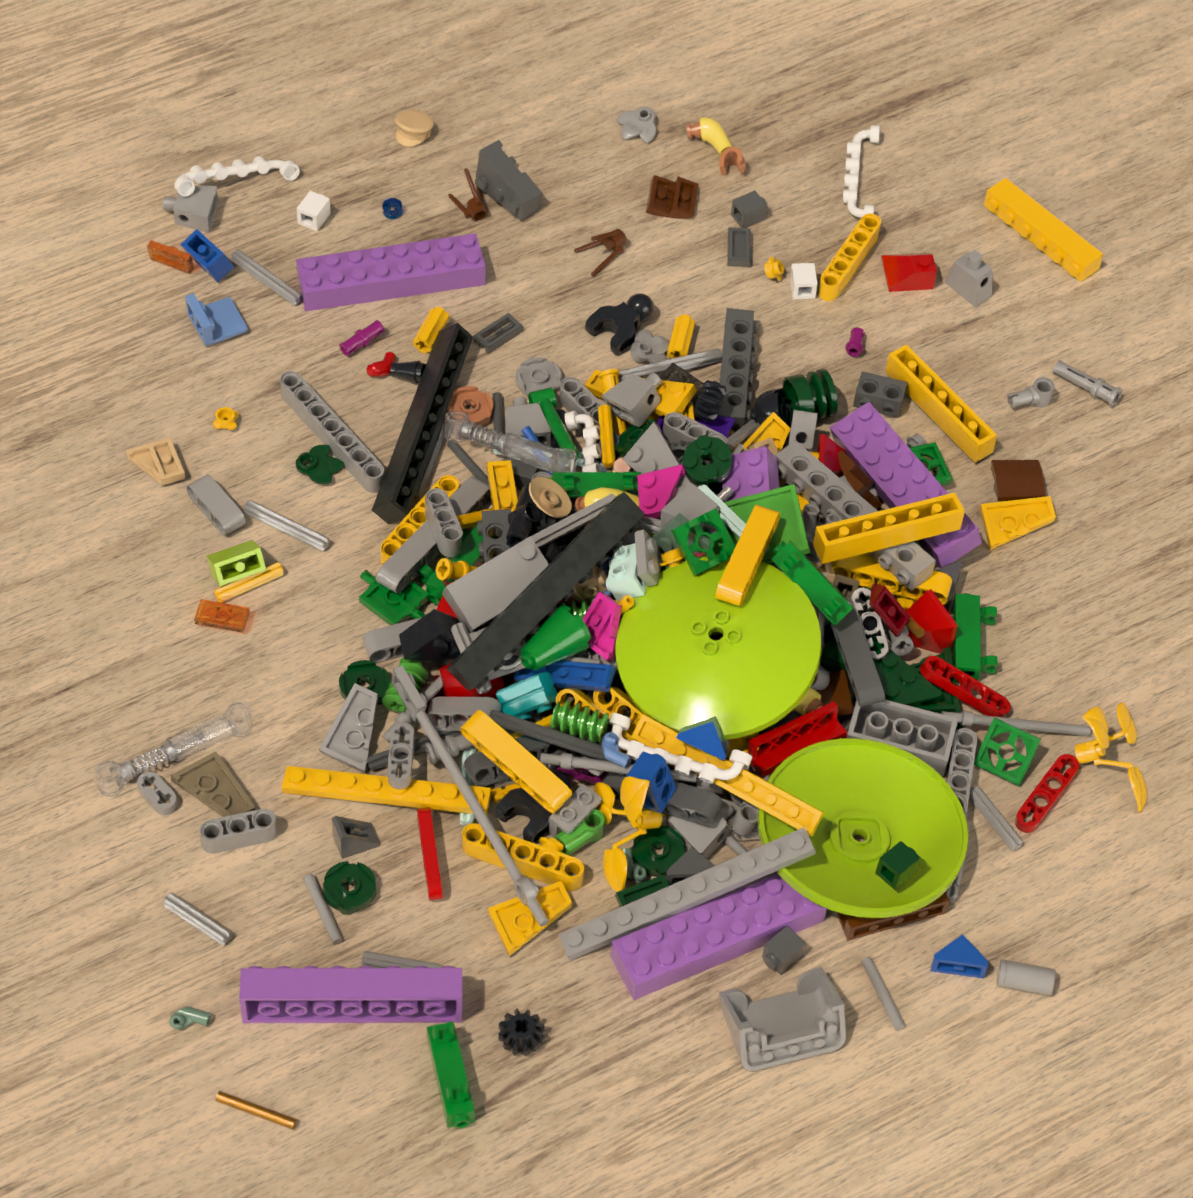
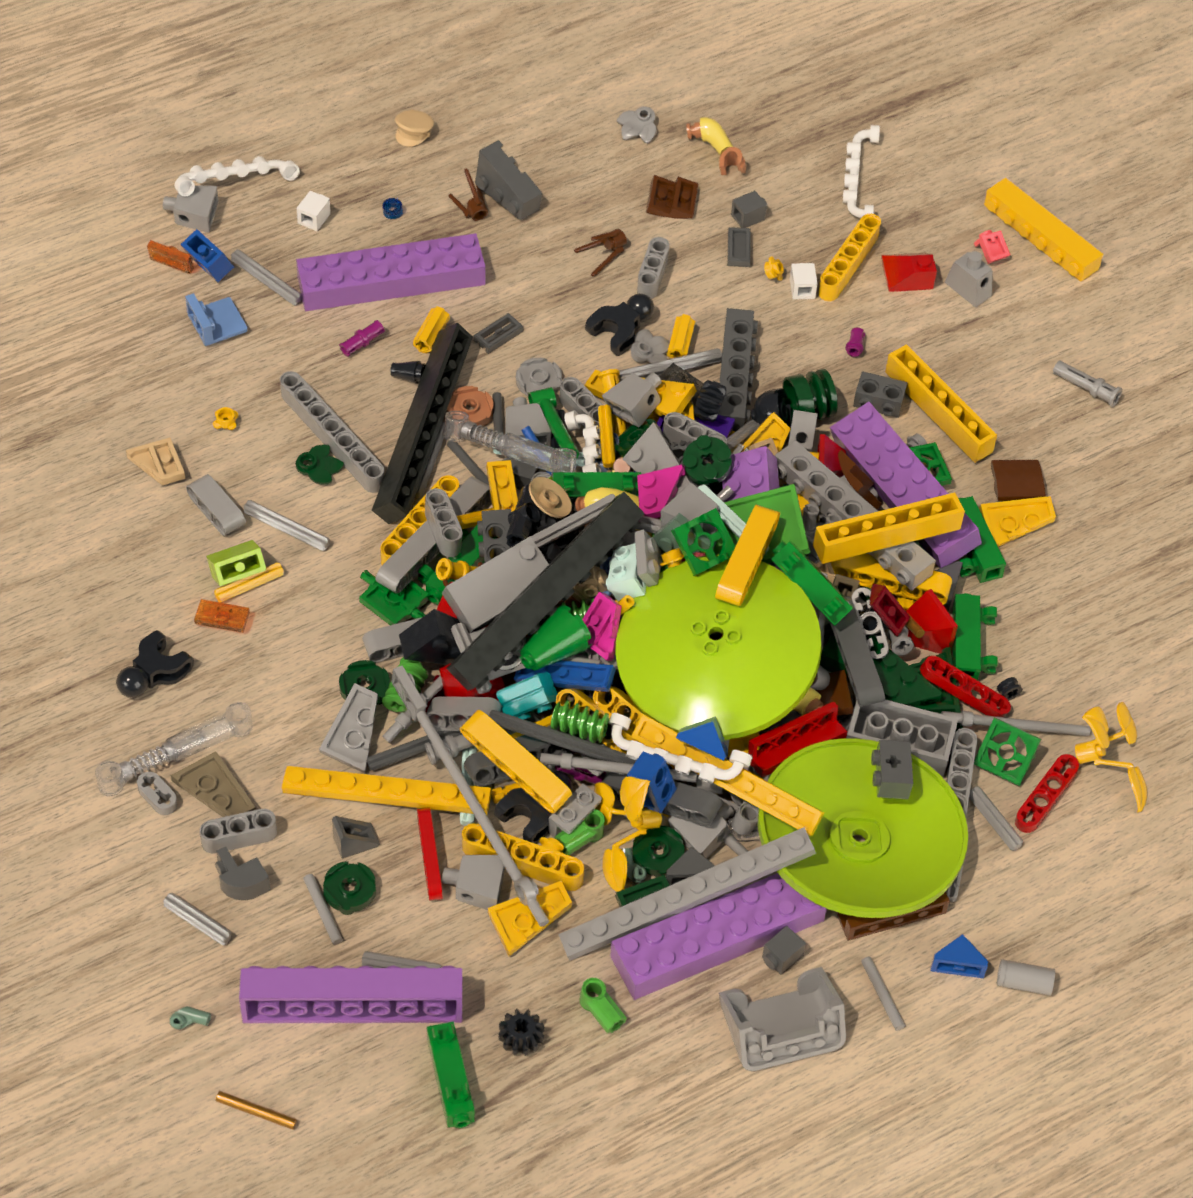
red arm [366,352,396,377] -> none
light grey beam [387,723,415,789] -> none
medium blue arm [602,732,631,769] -> none
dark green brick [875,841,921,890] -> none
light grey pin [1007,377,1055,408] -> none
none -> black piece [116,630,194,698]
none -> dark grey brick [215,846,271,900]
none -> light grey torso [442,855,505,910]
none -> bright green piece [579,978,627,1034]
none -> light grey beam [637,237,670,299]
none -> dark grey brick [871,740,913,799]
none -> green brick [958,496,1006,583]
none -> coral bracket [974,230,1010,264]
none -> black bush [997,677,1023,701]

